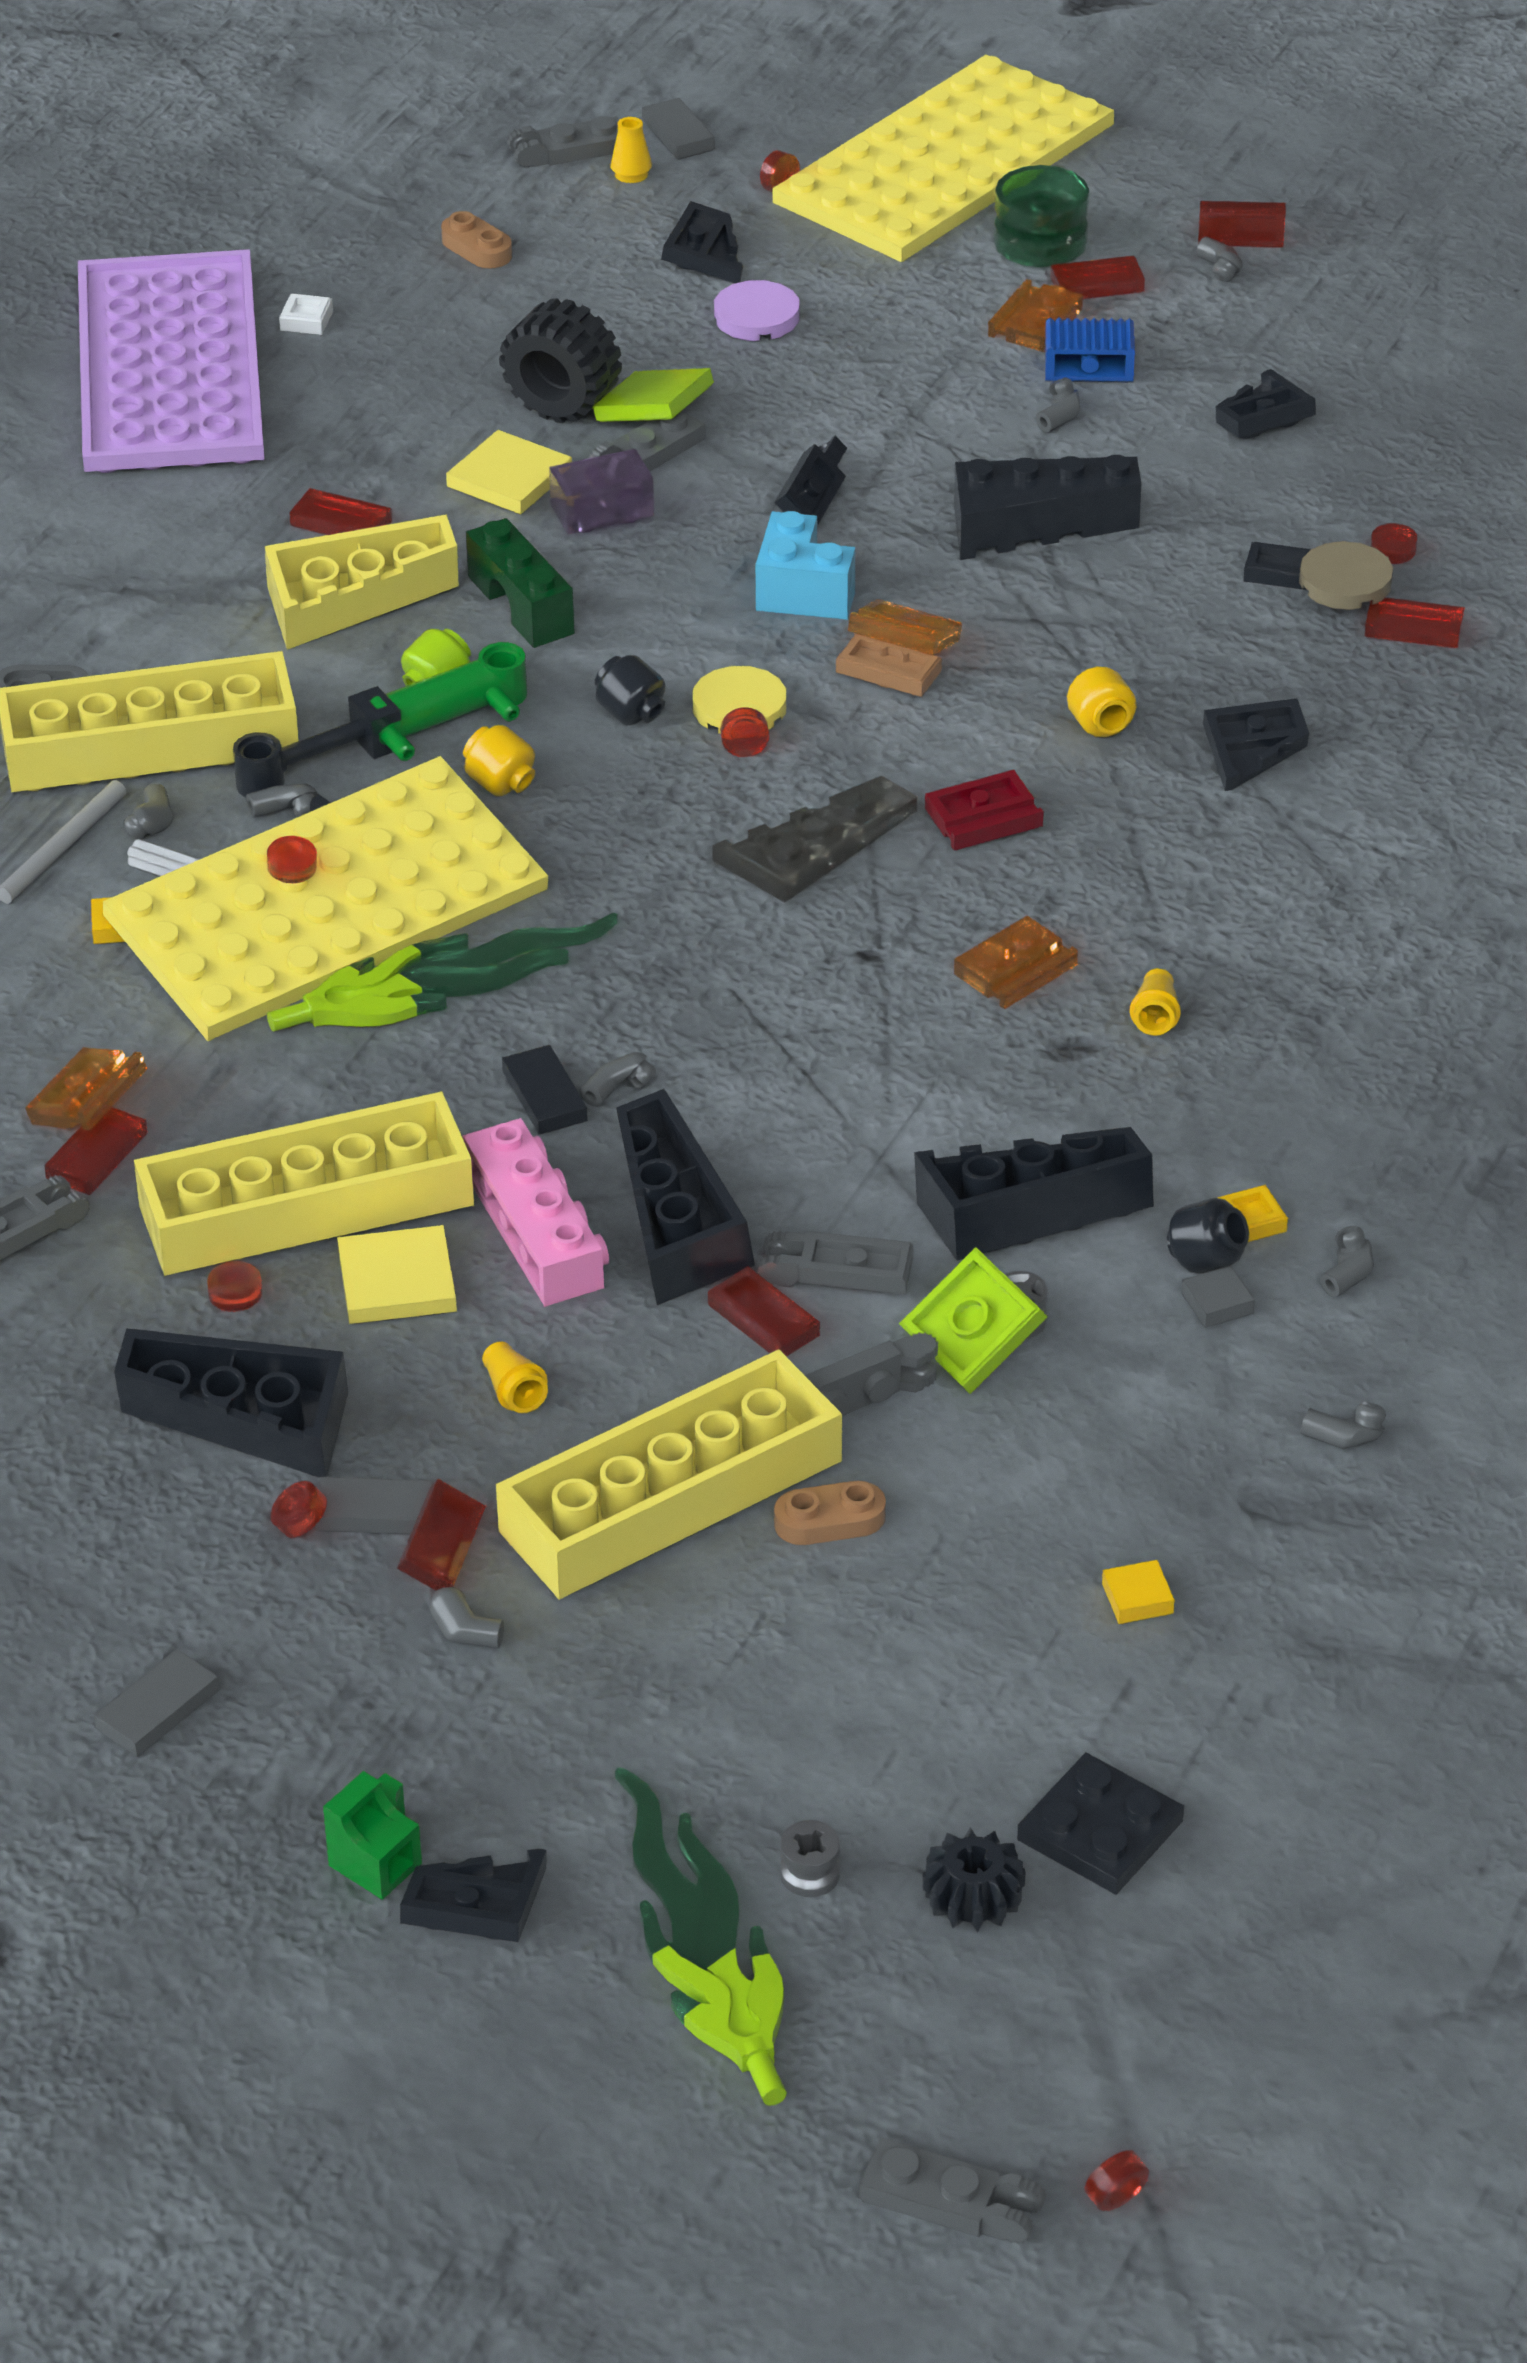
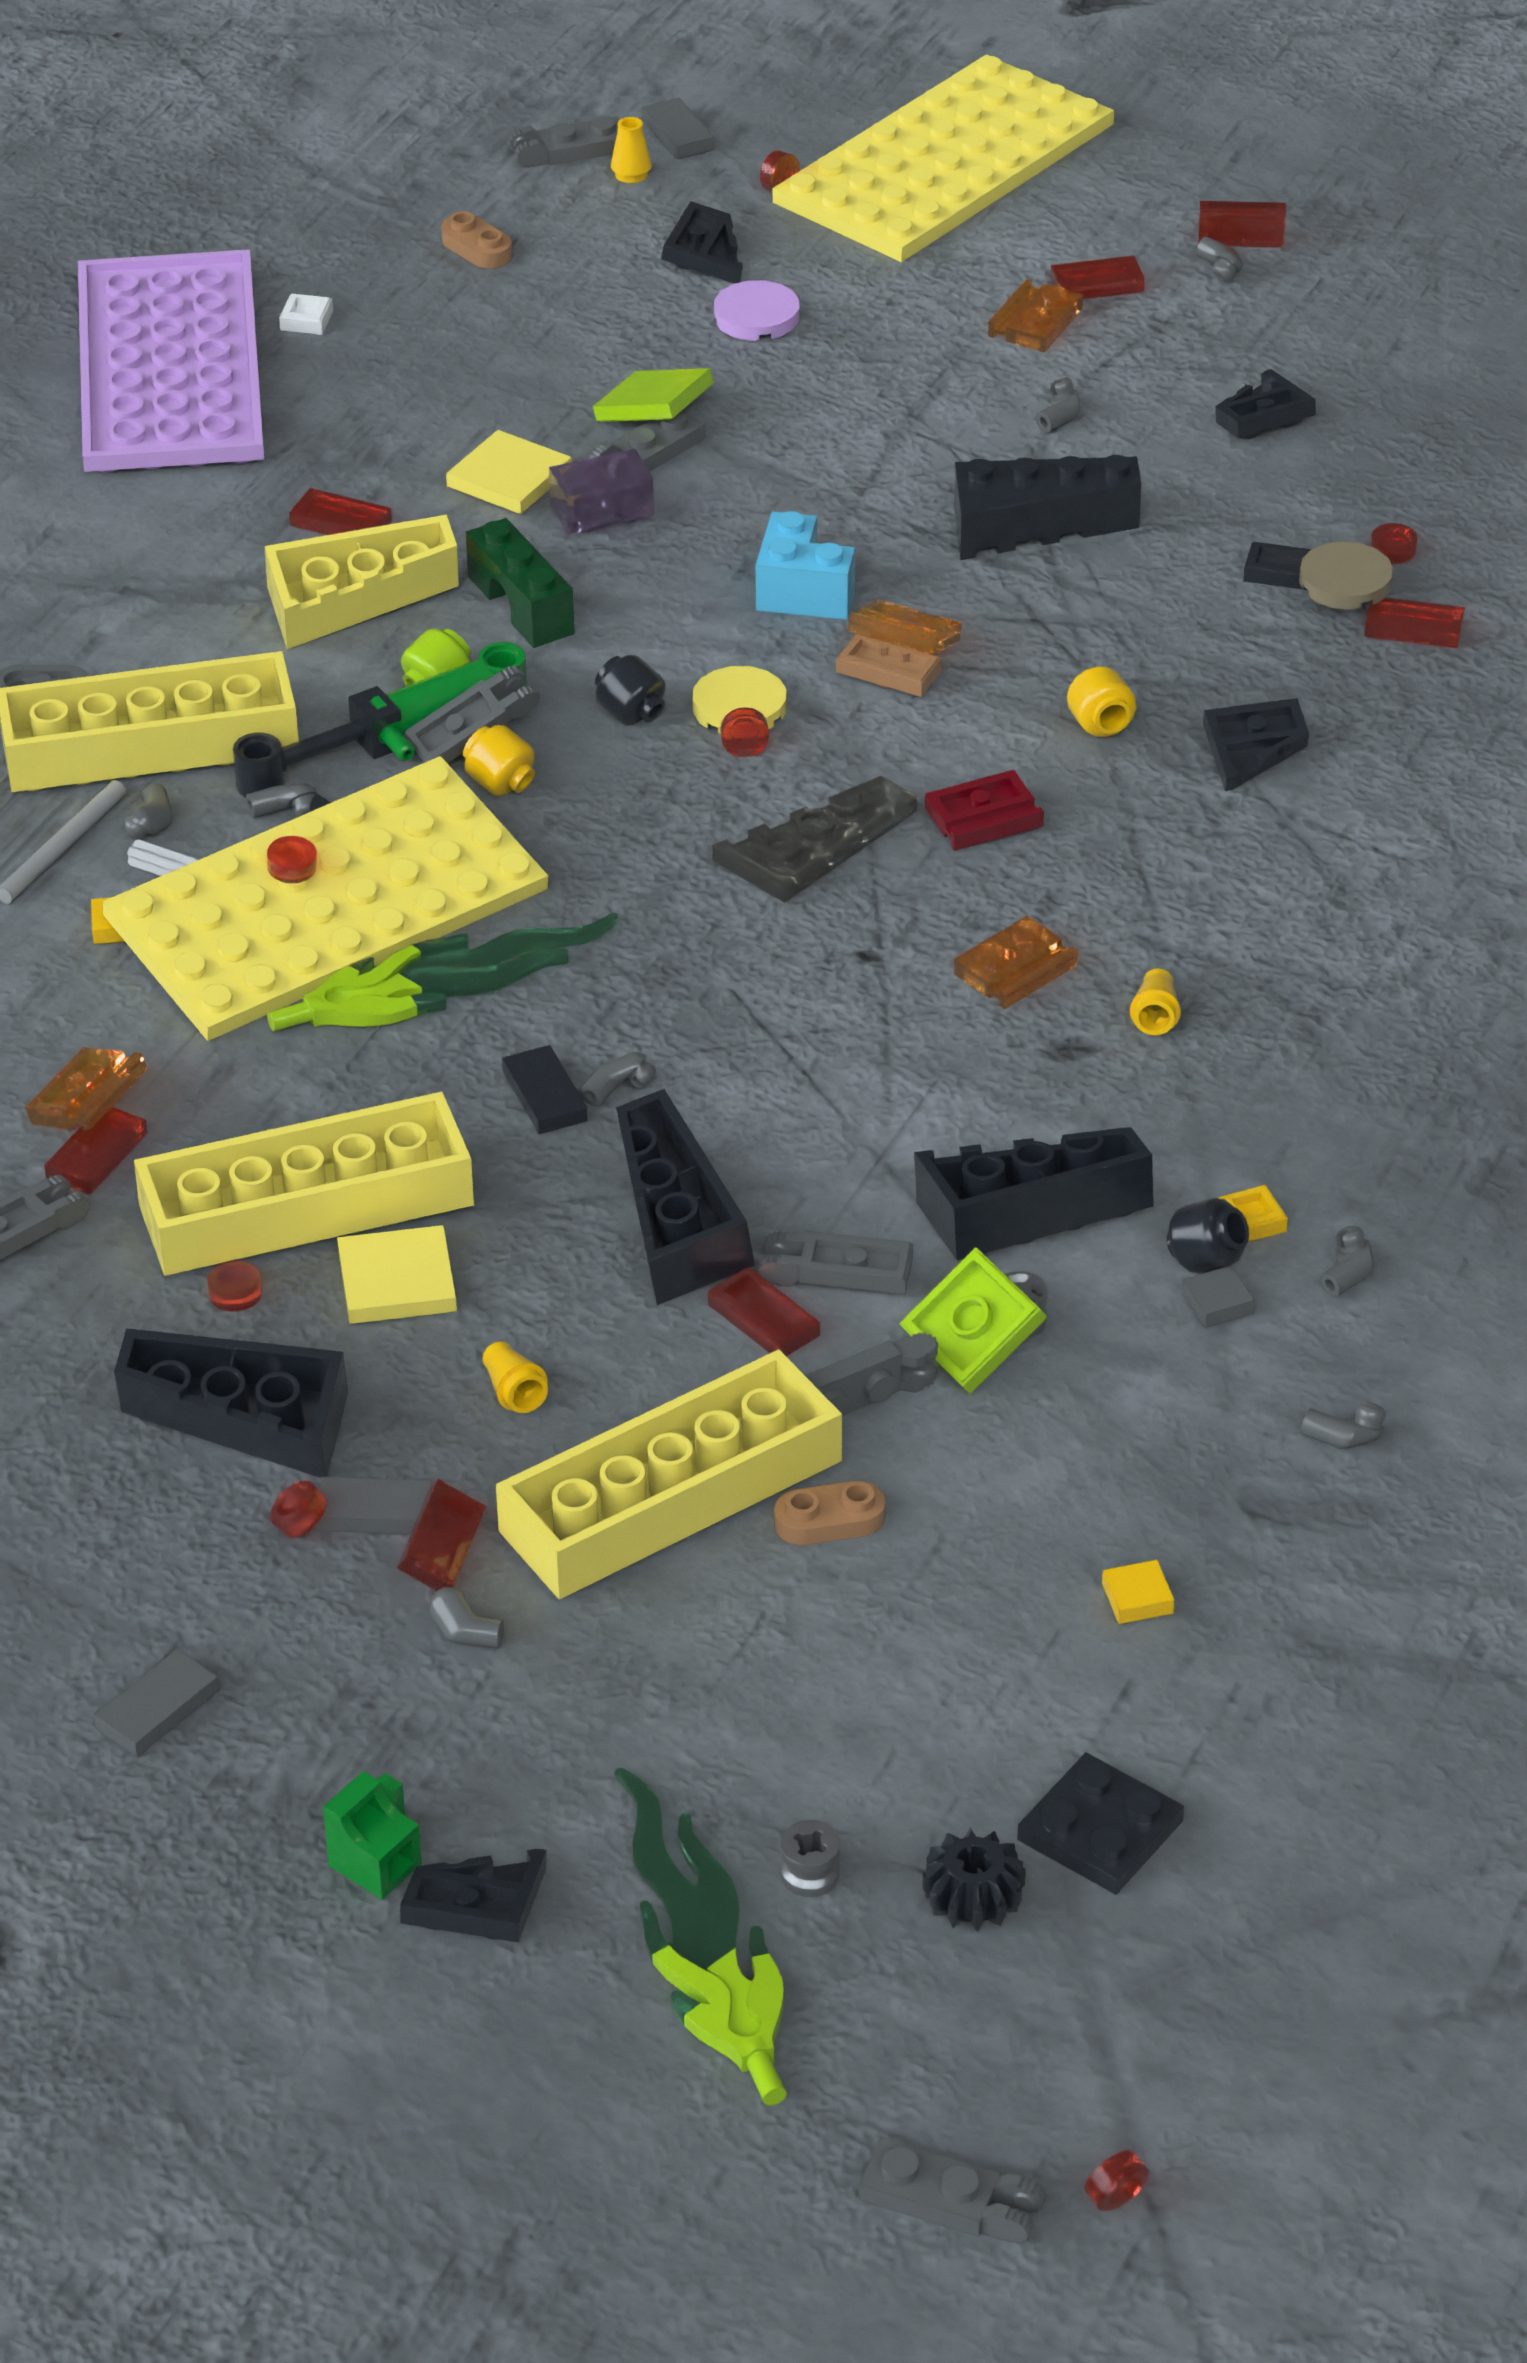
bright pink brick [462,1118,609,1307] -> none
black tyre [499,298,622,423] -> none
black hinge [774,435,847,525] -> none
clear green wheel [994,165,1089,267] -> none
blue brick [1045,317,1135,382] -> none
none -> dark grey hinge [404,665,541,764]

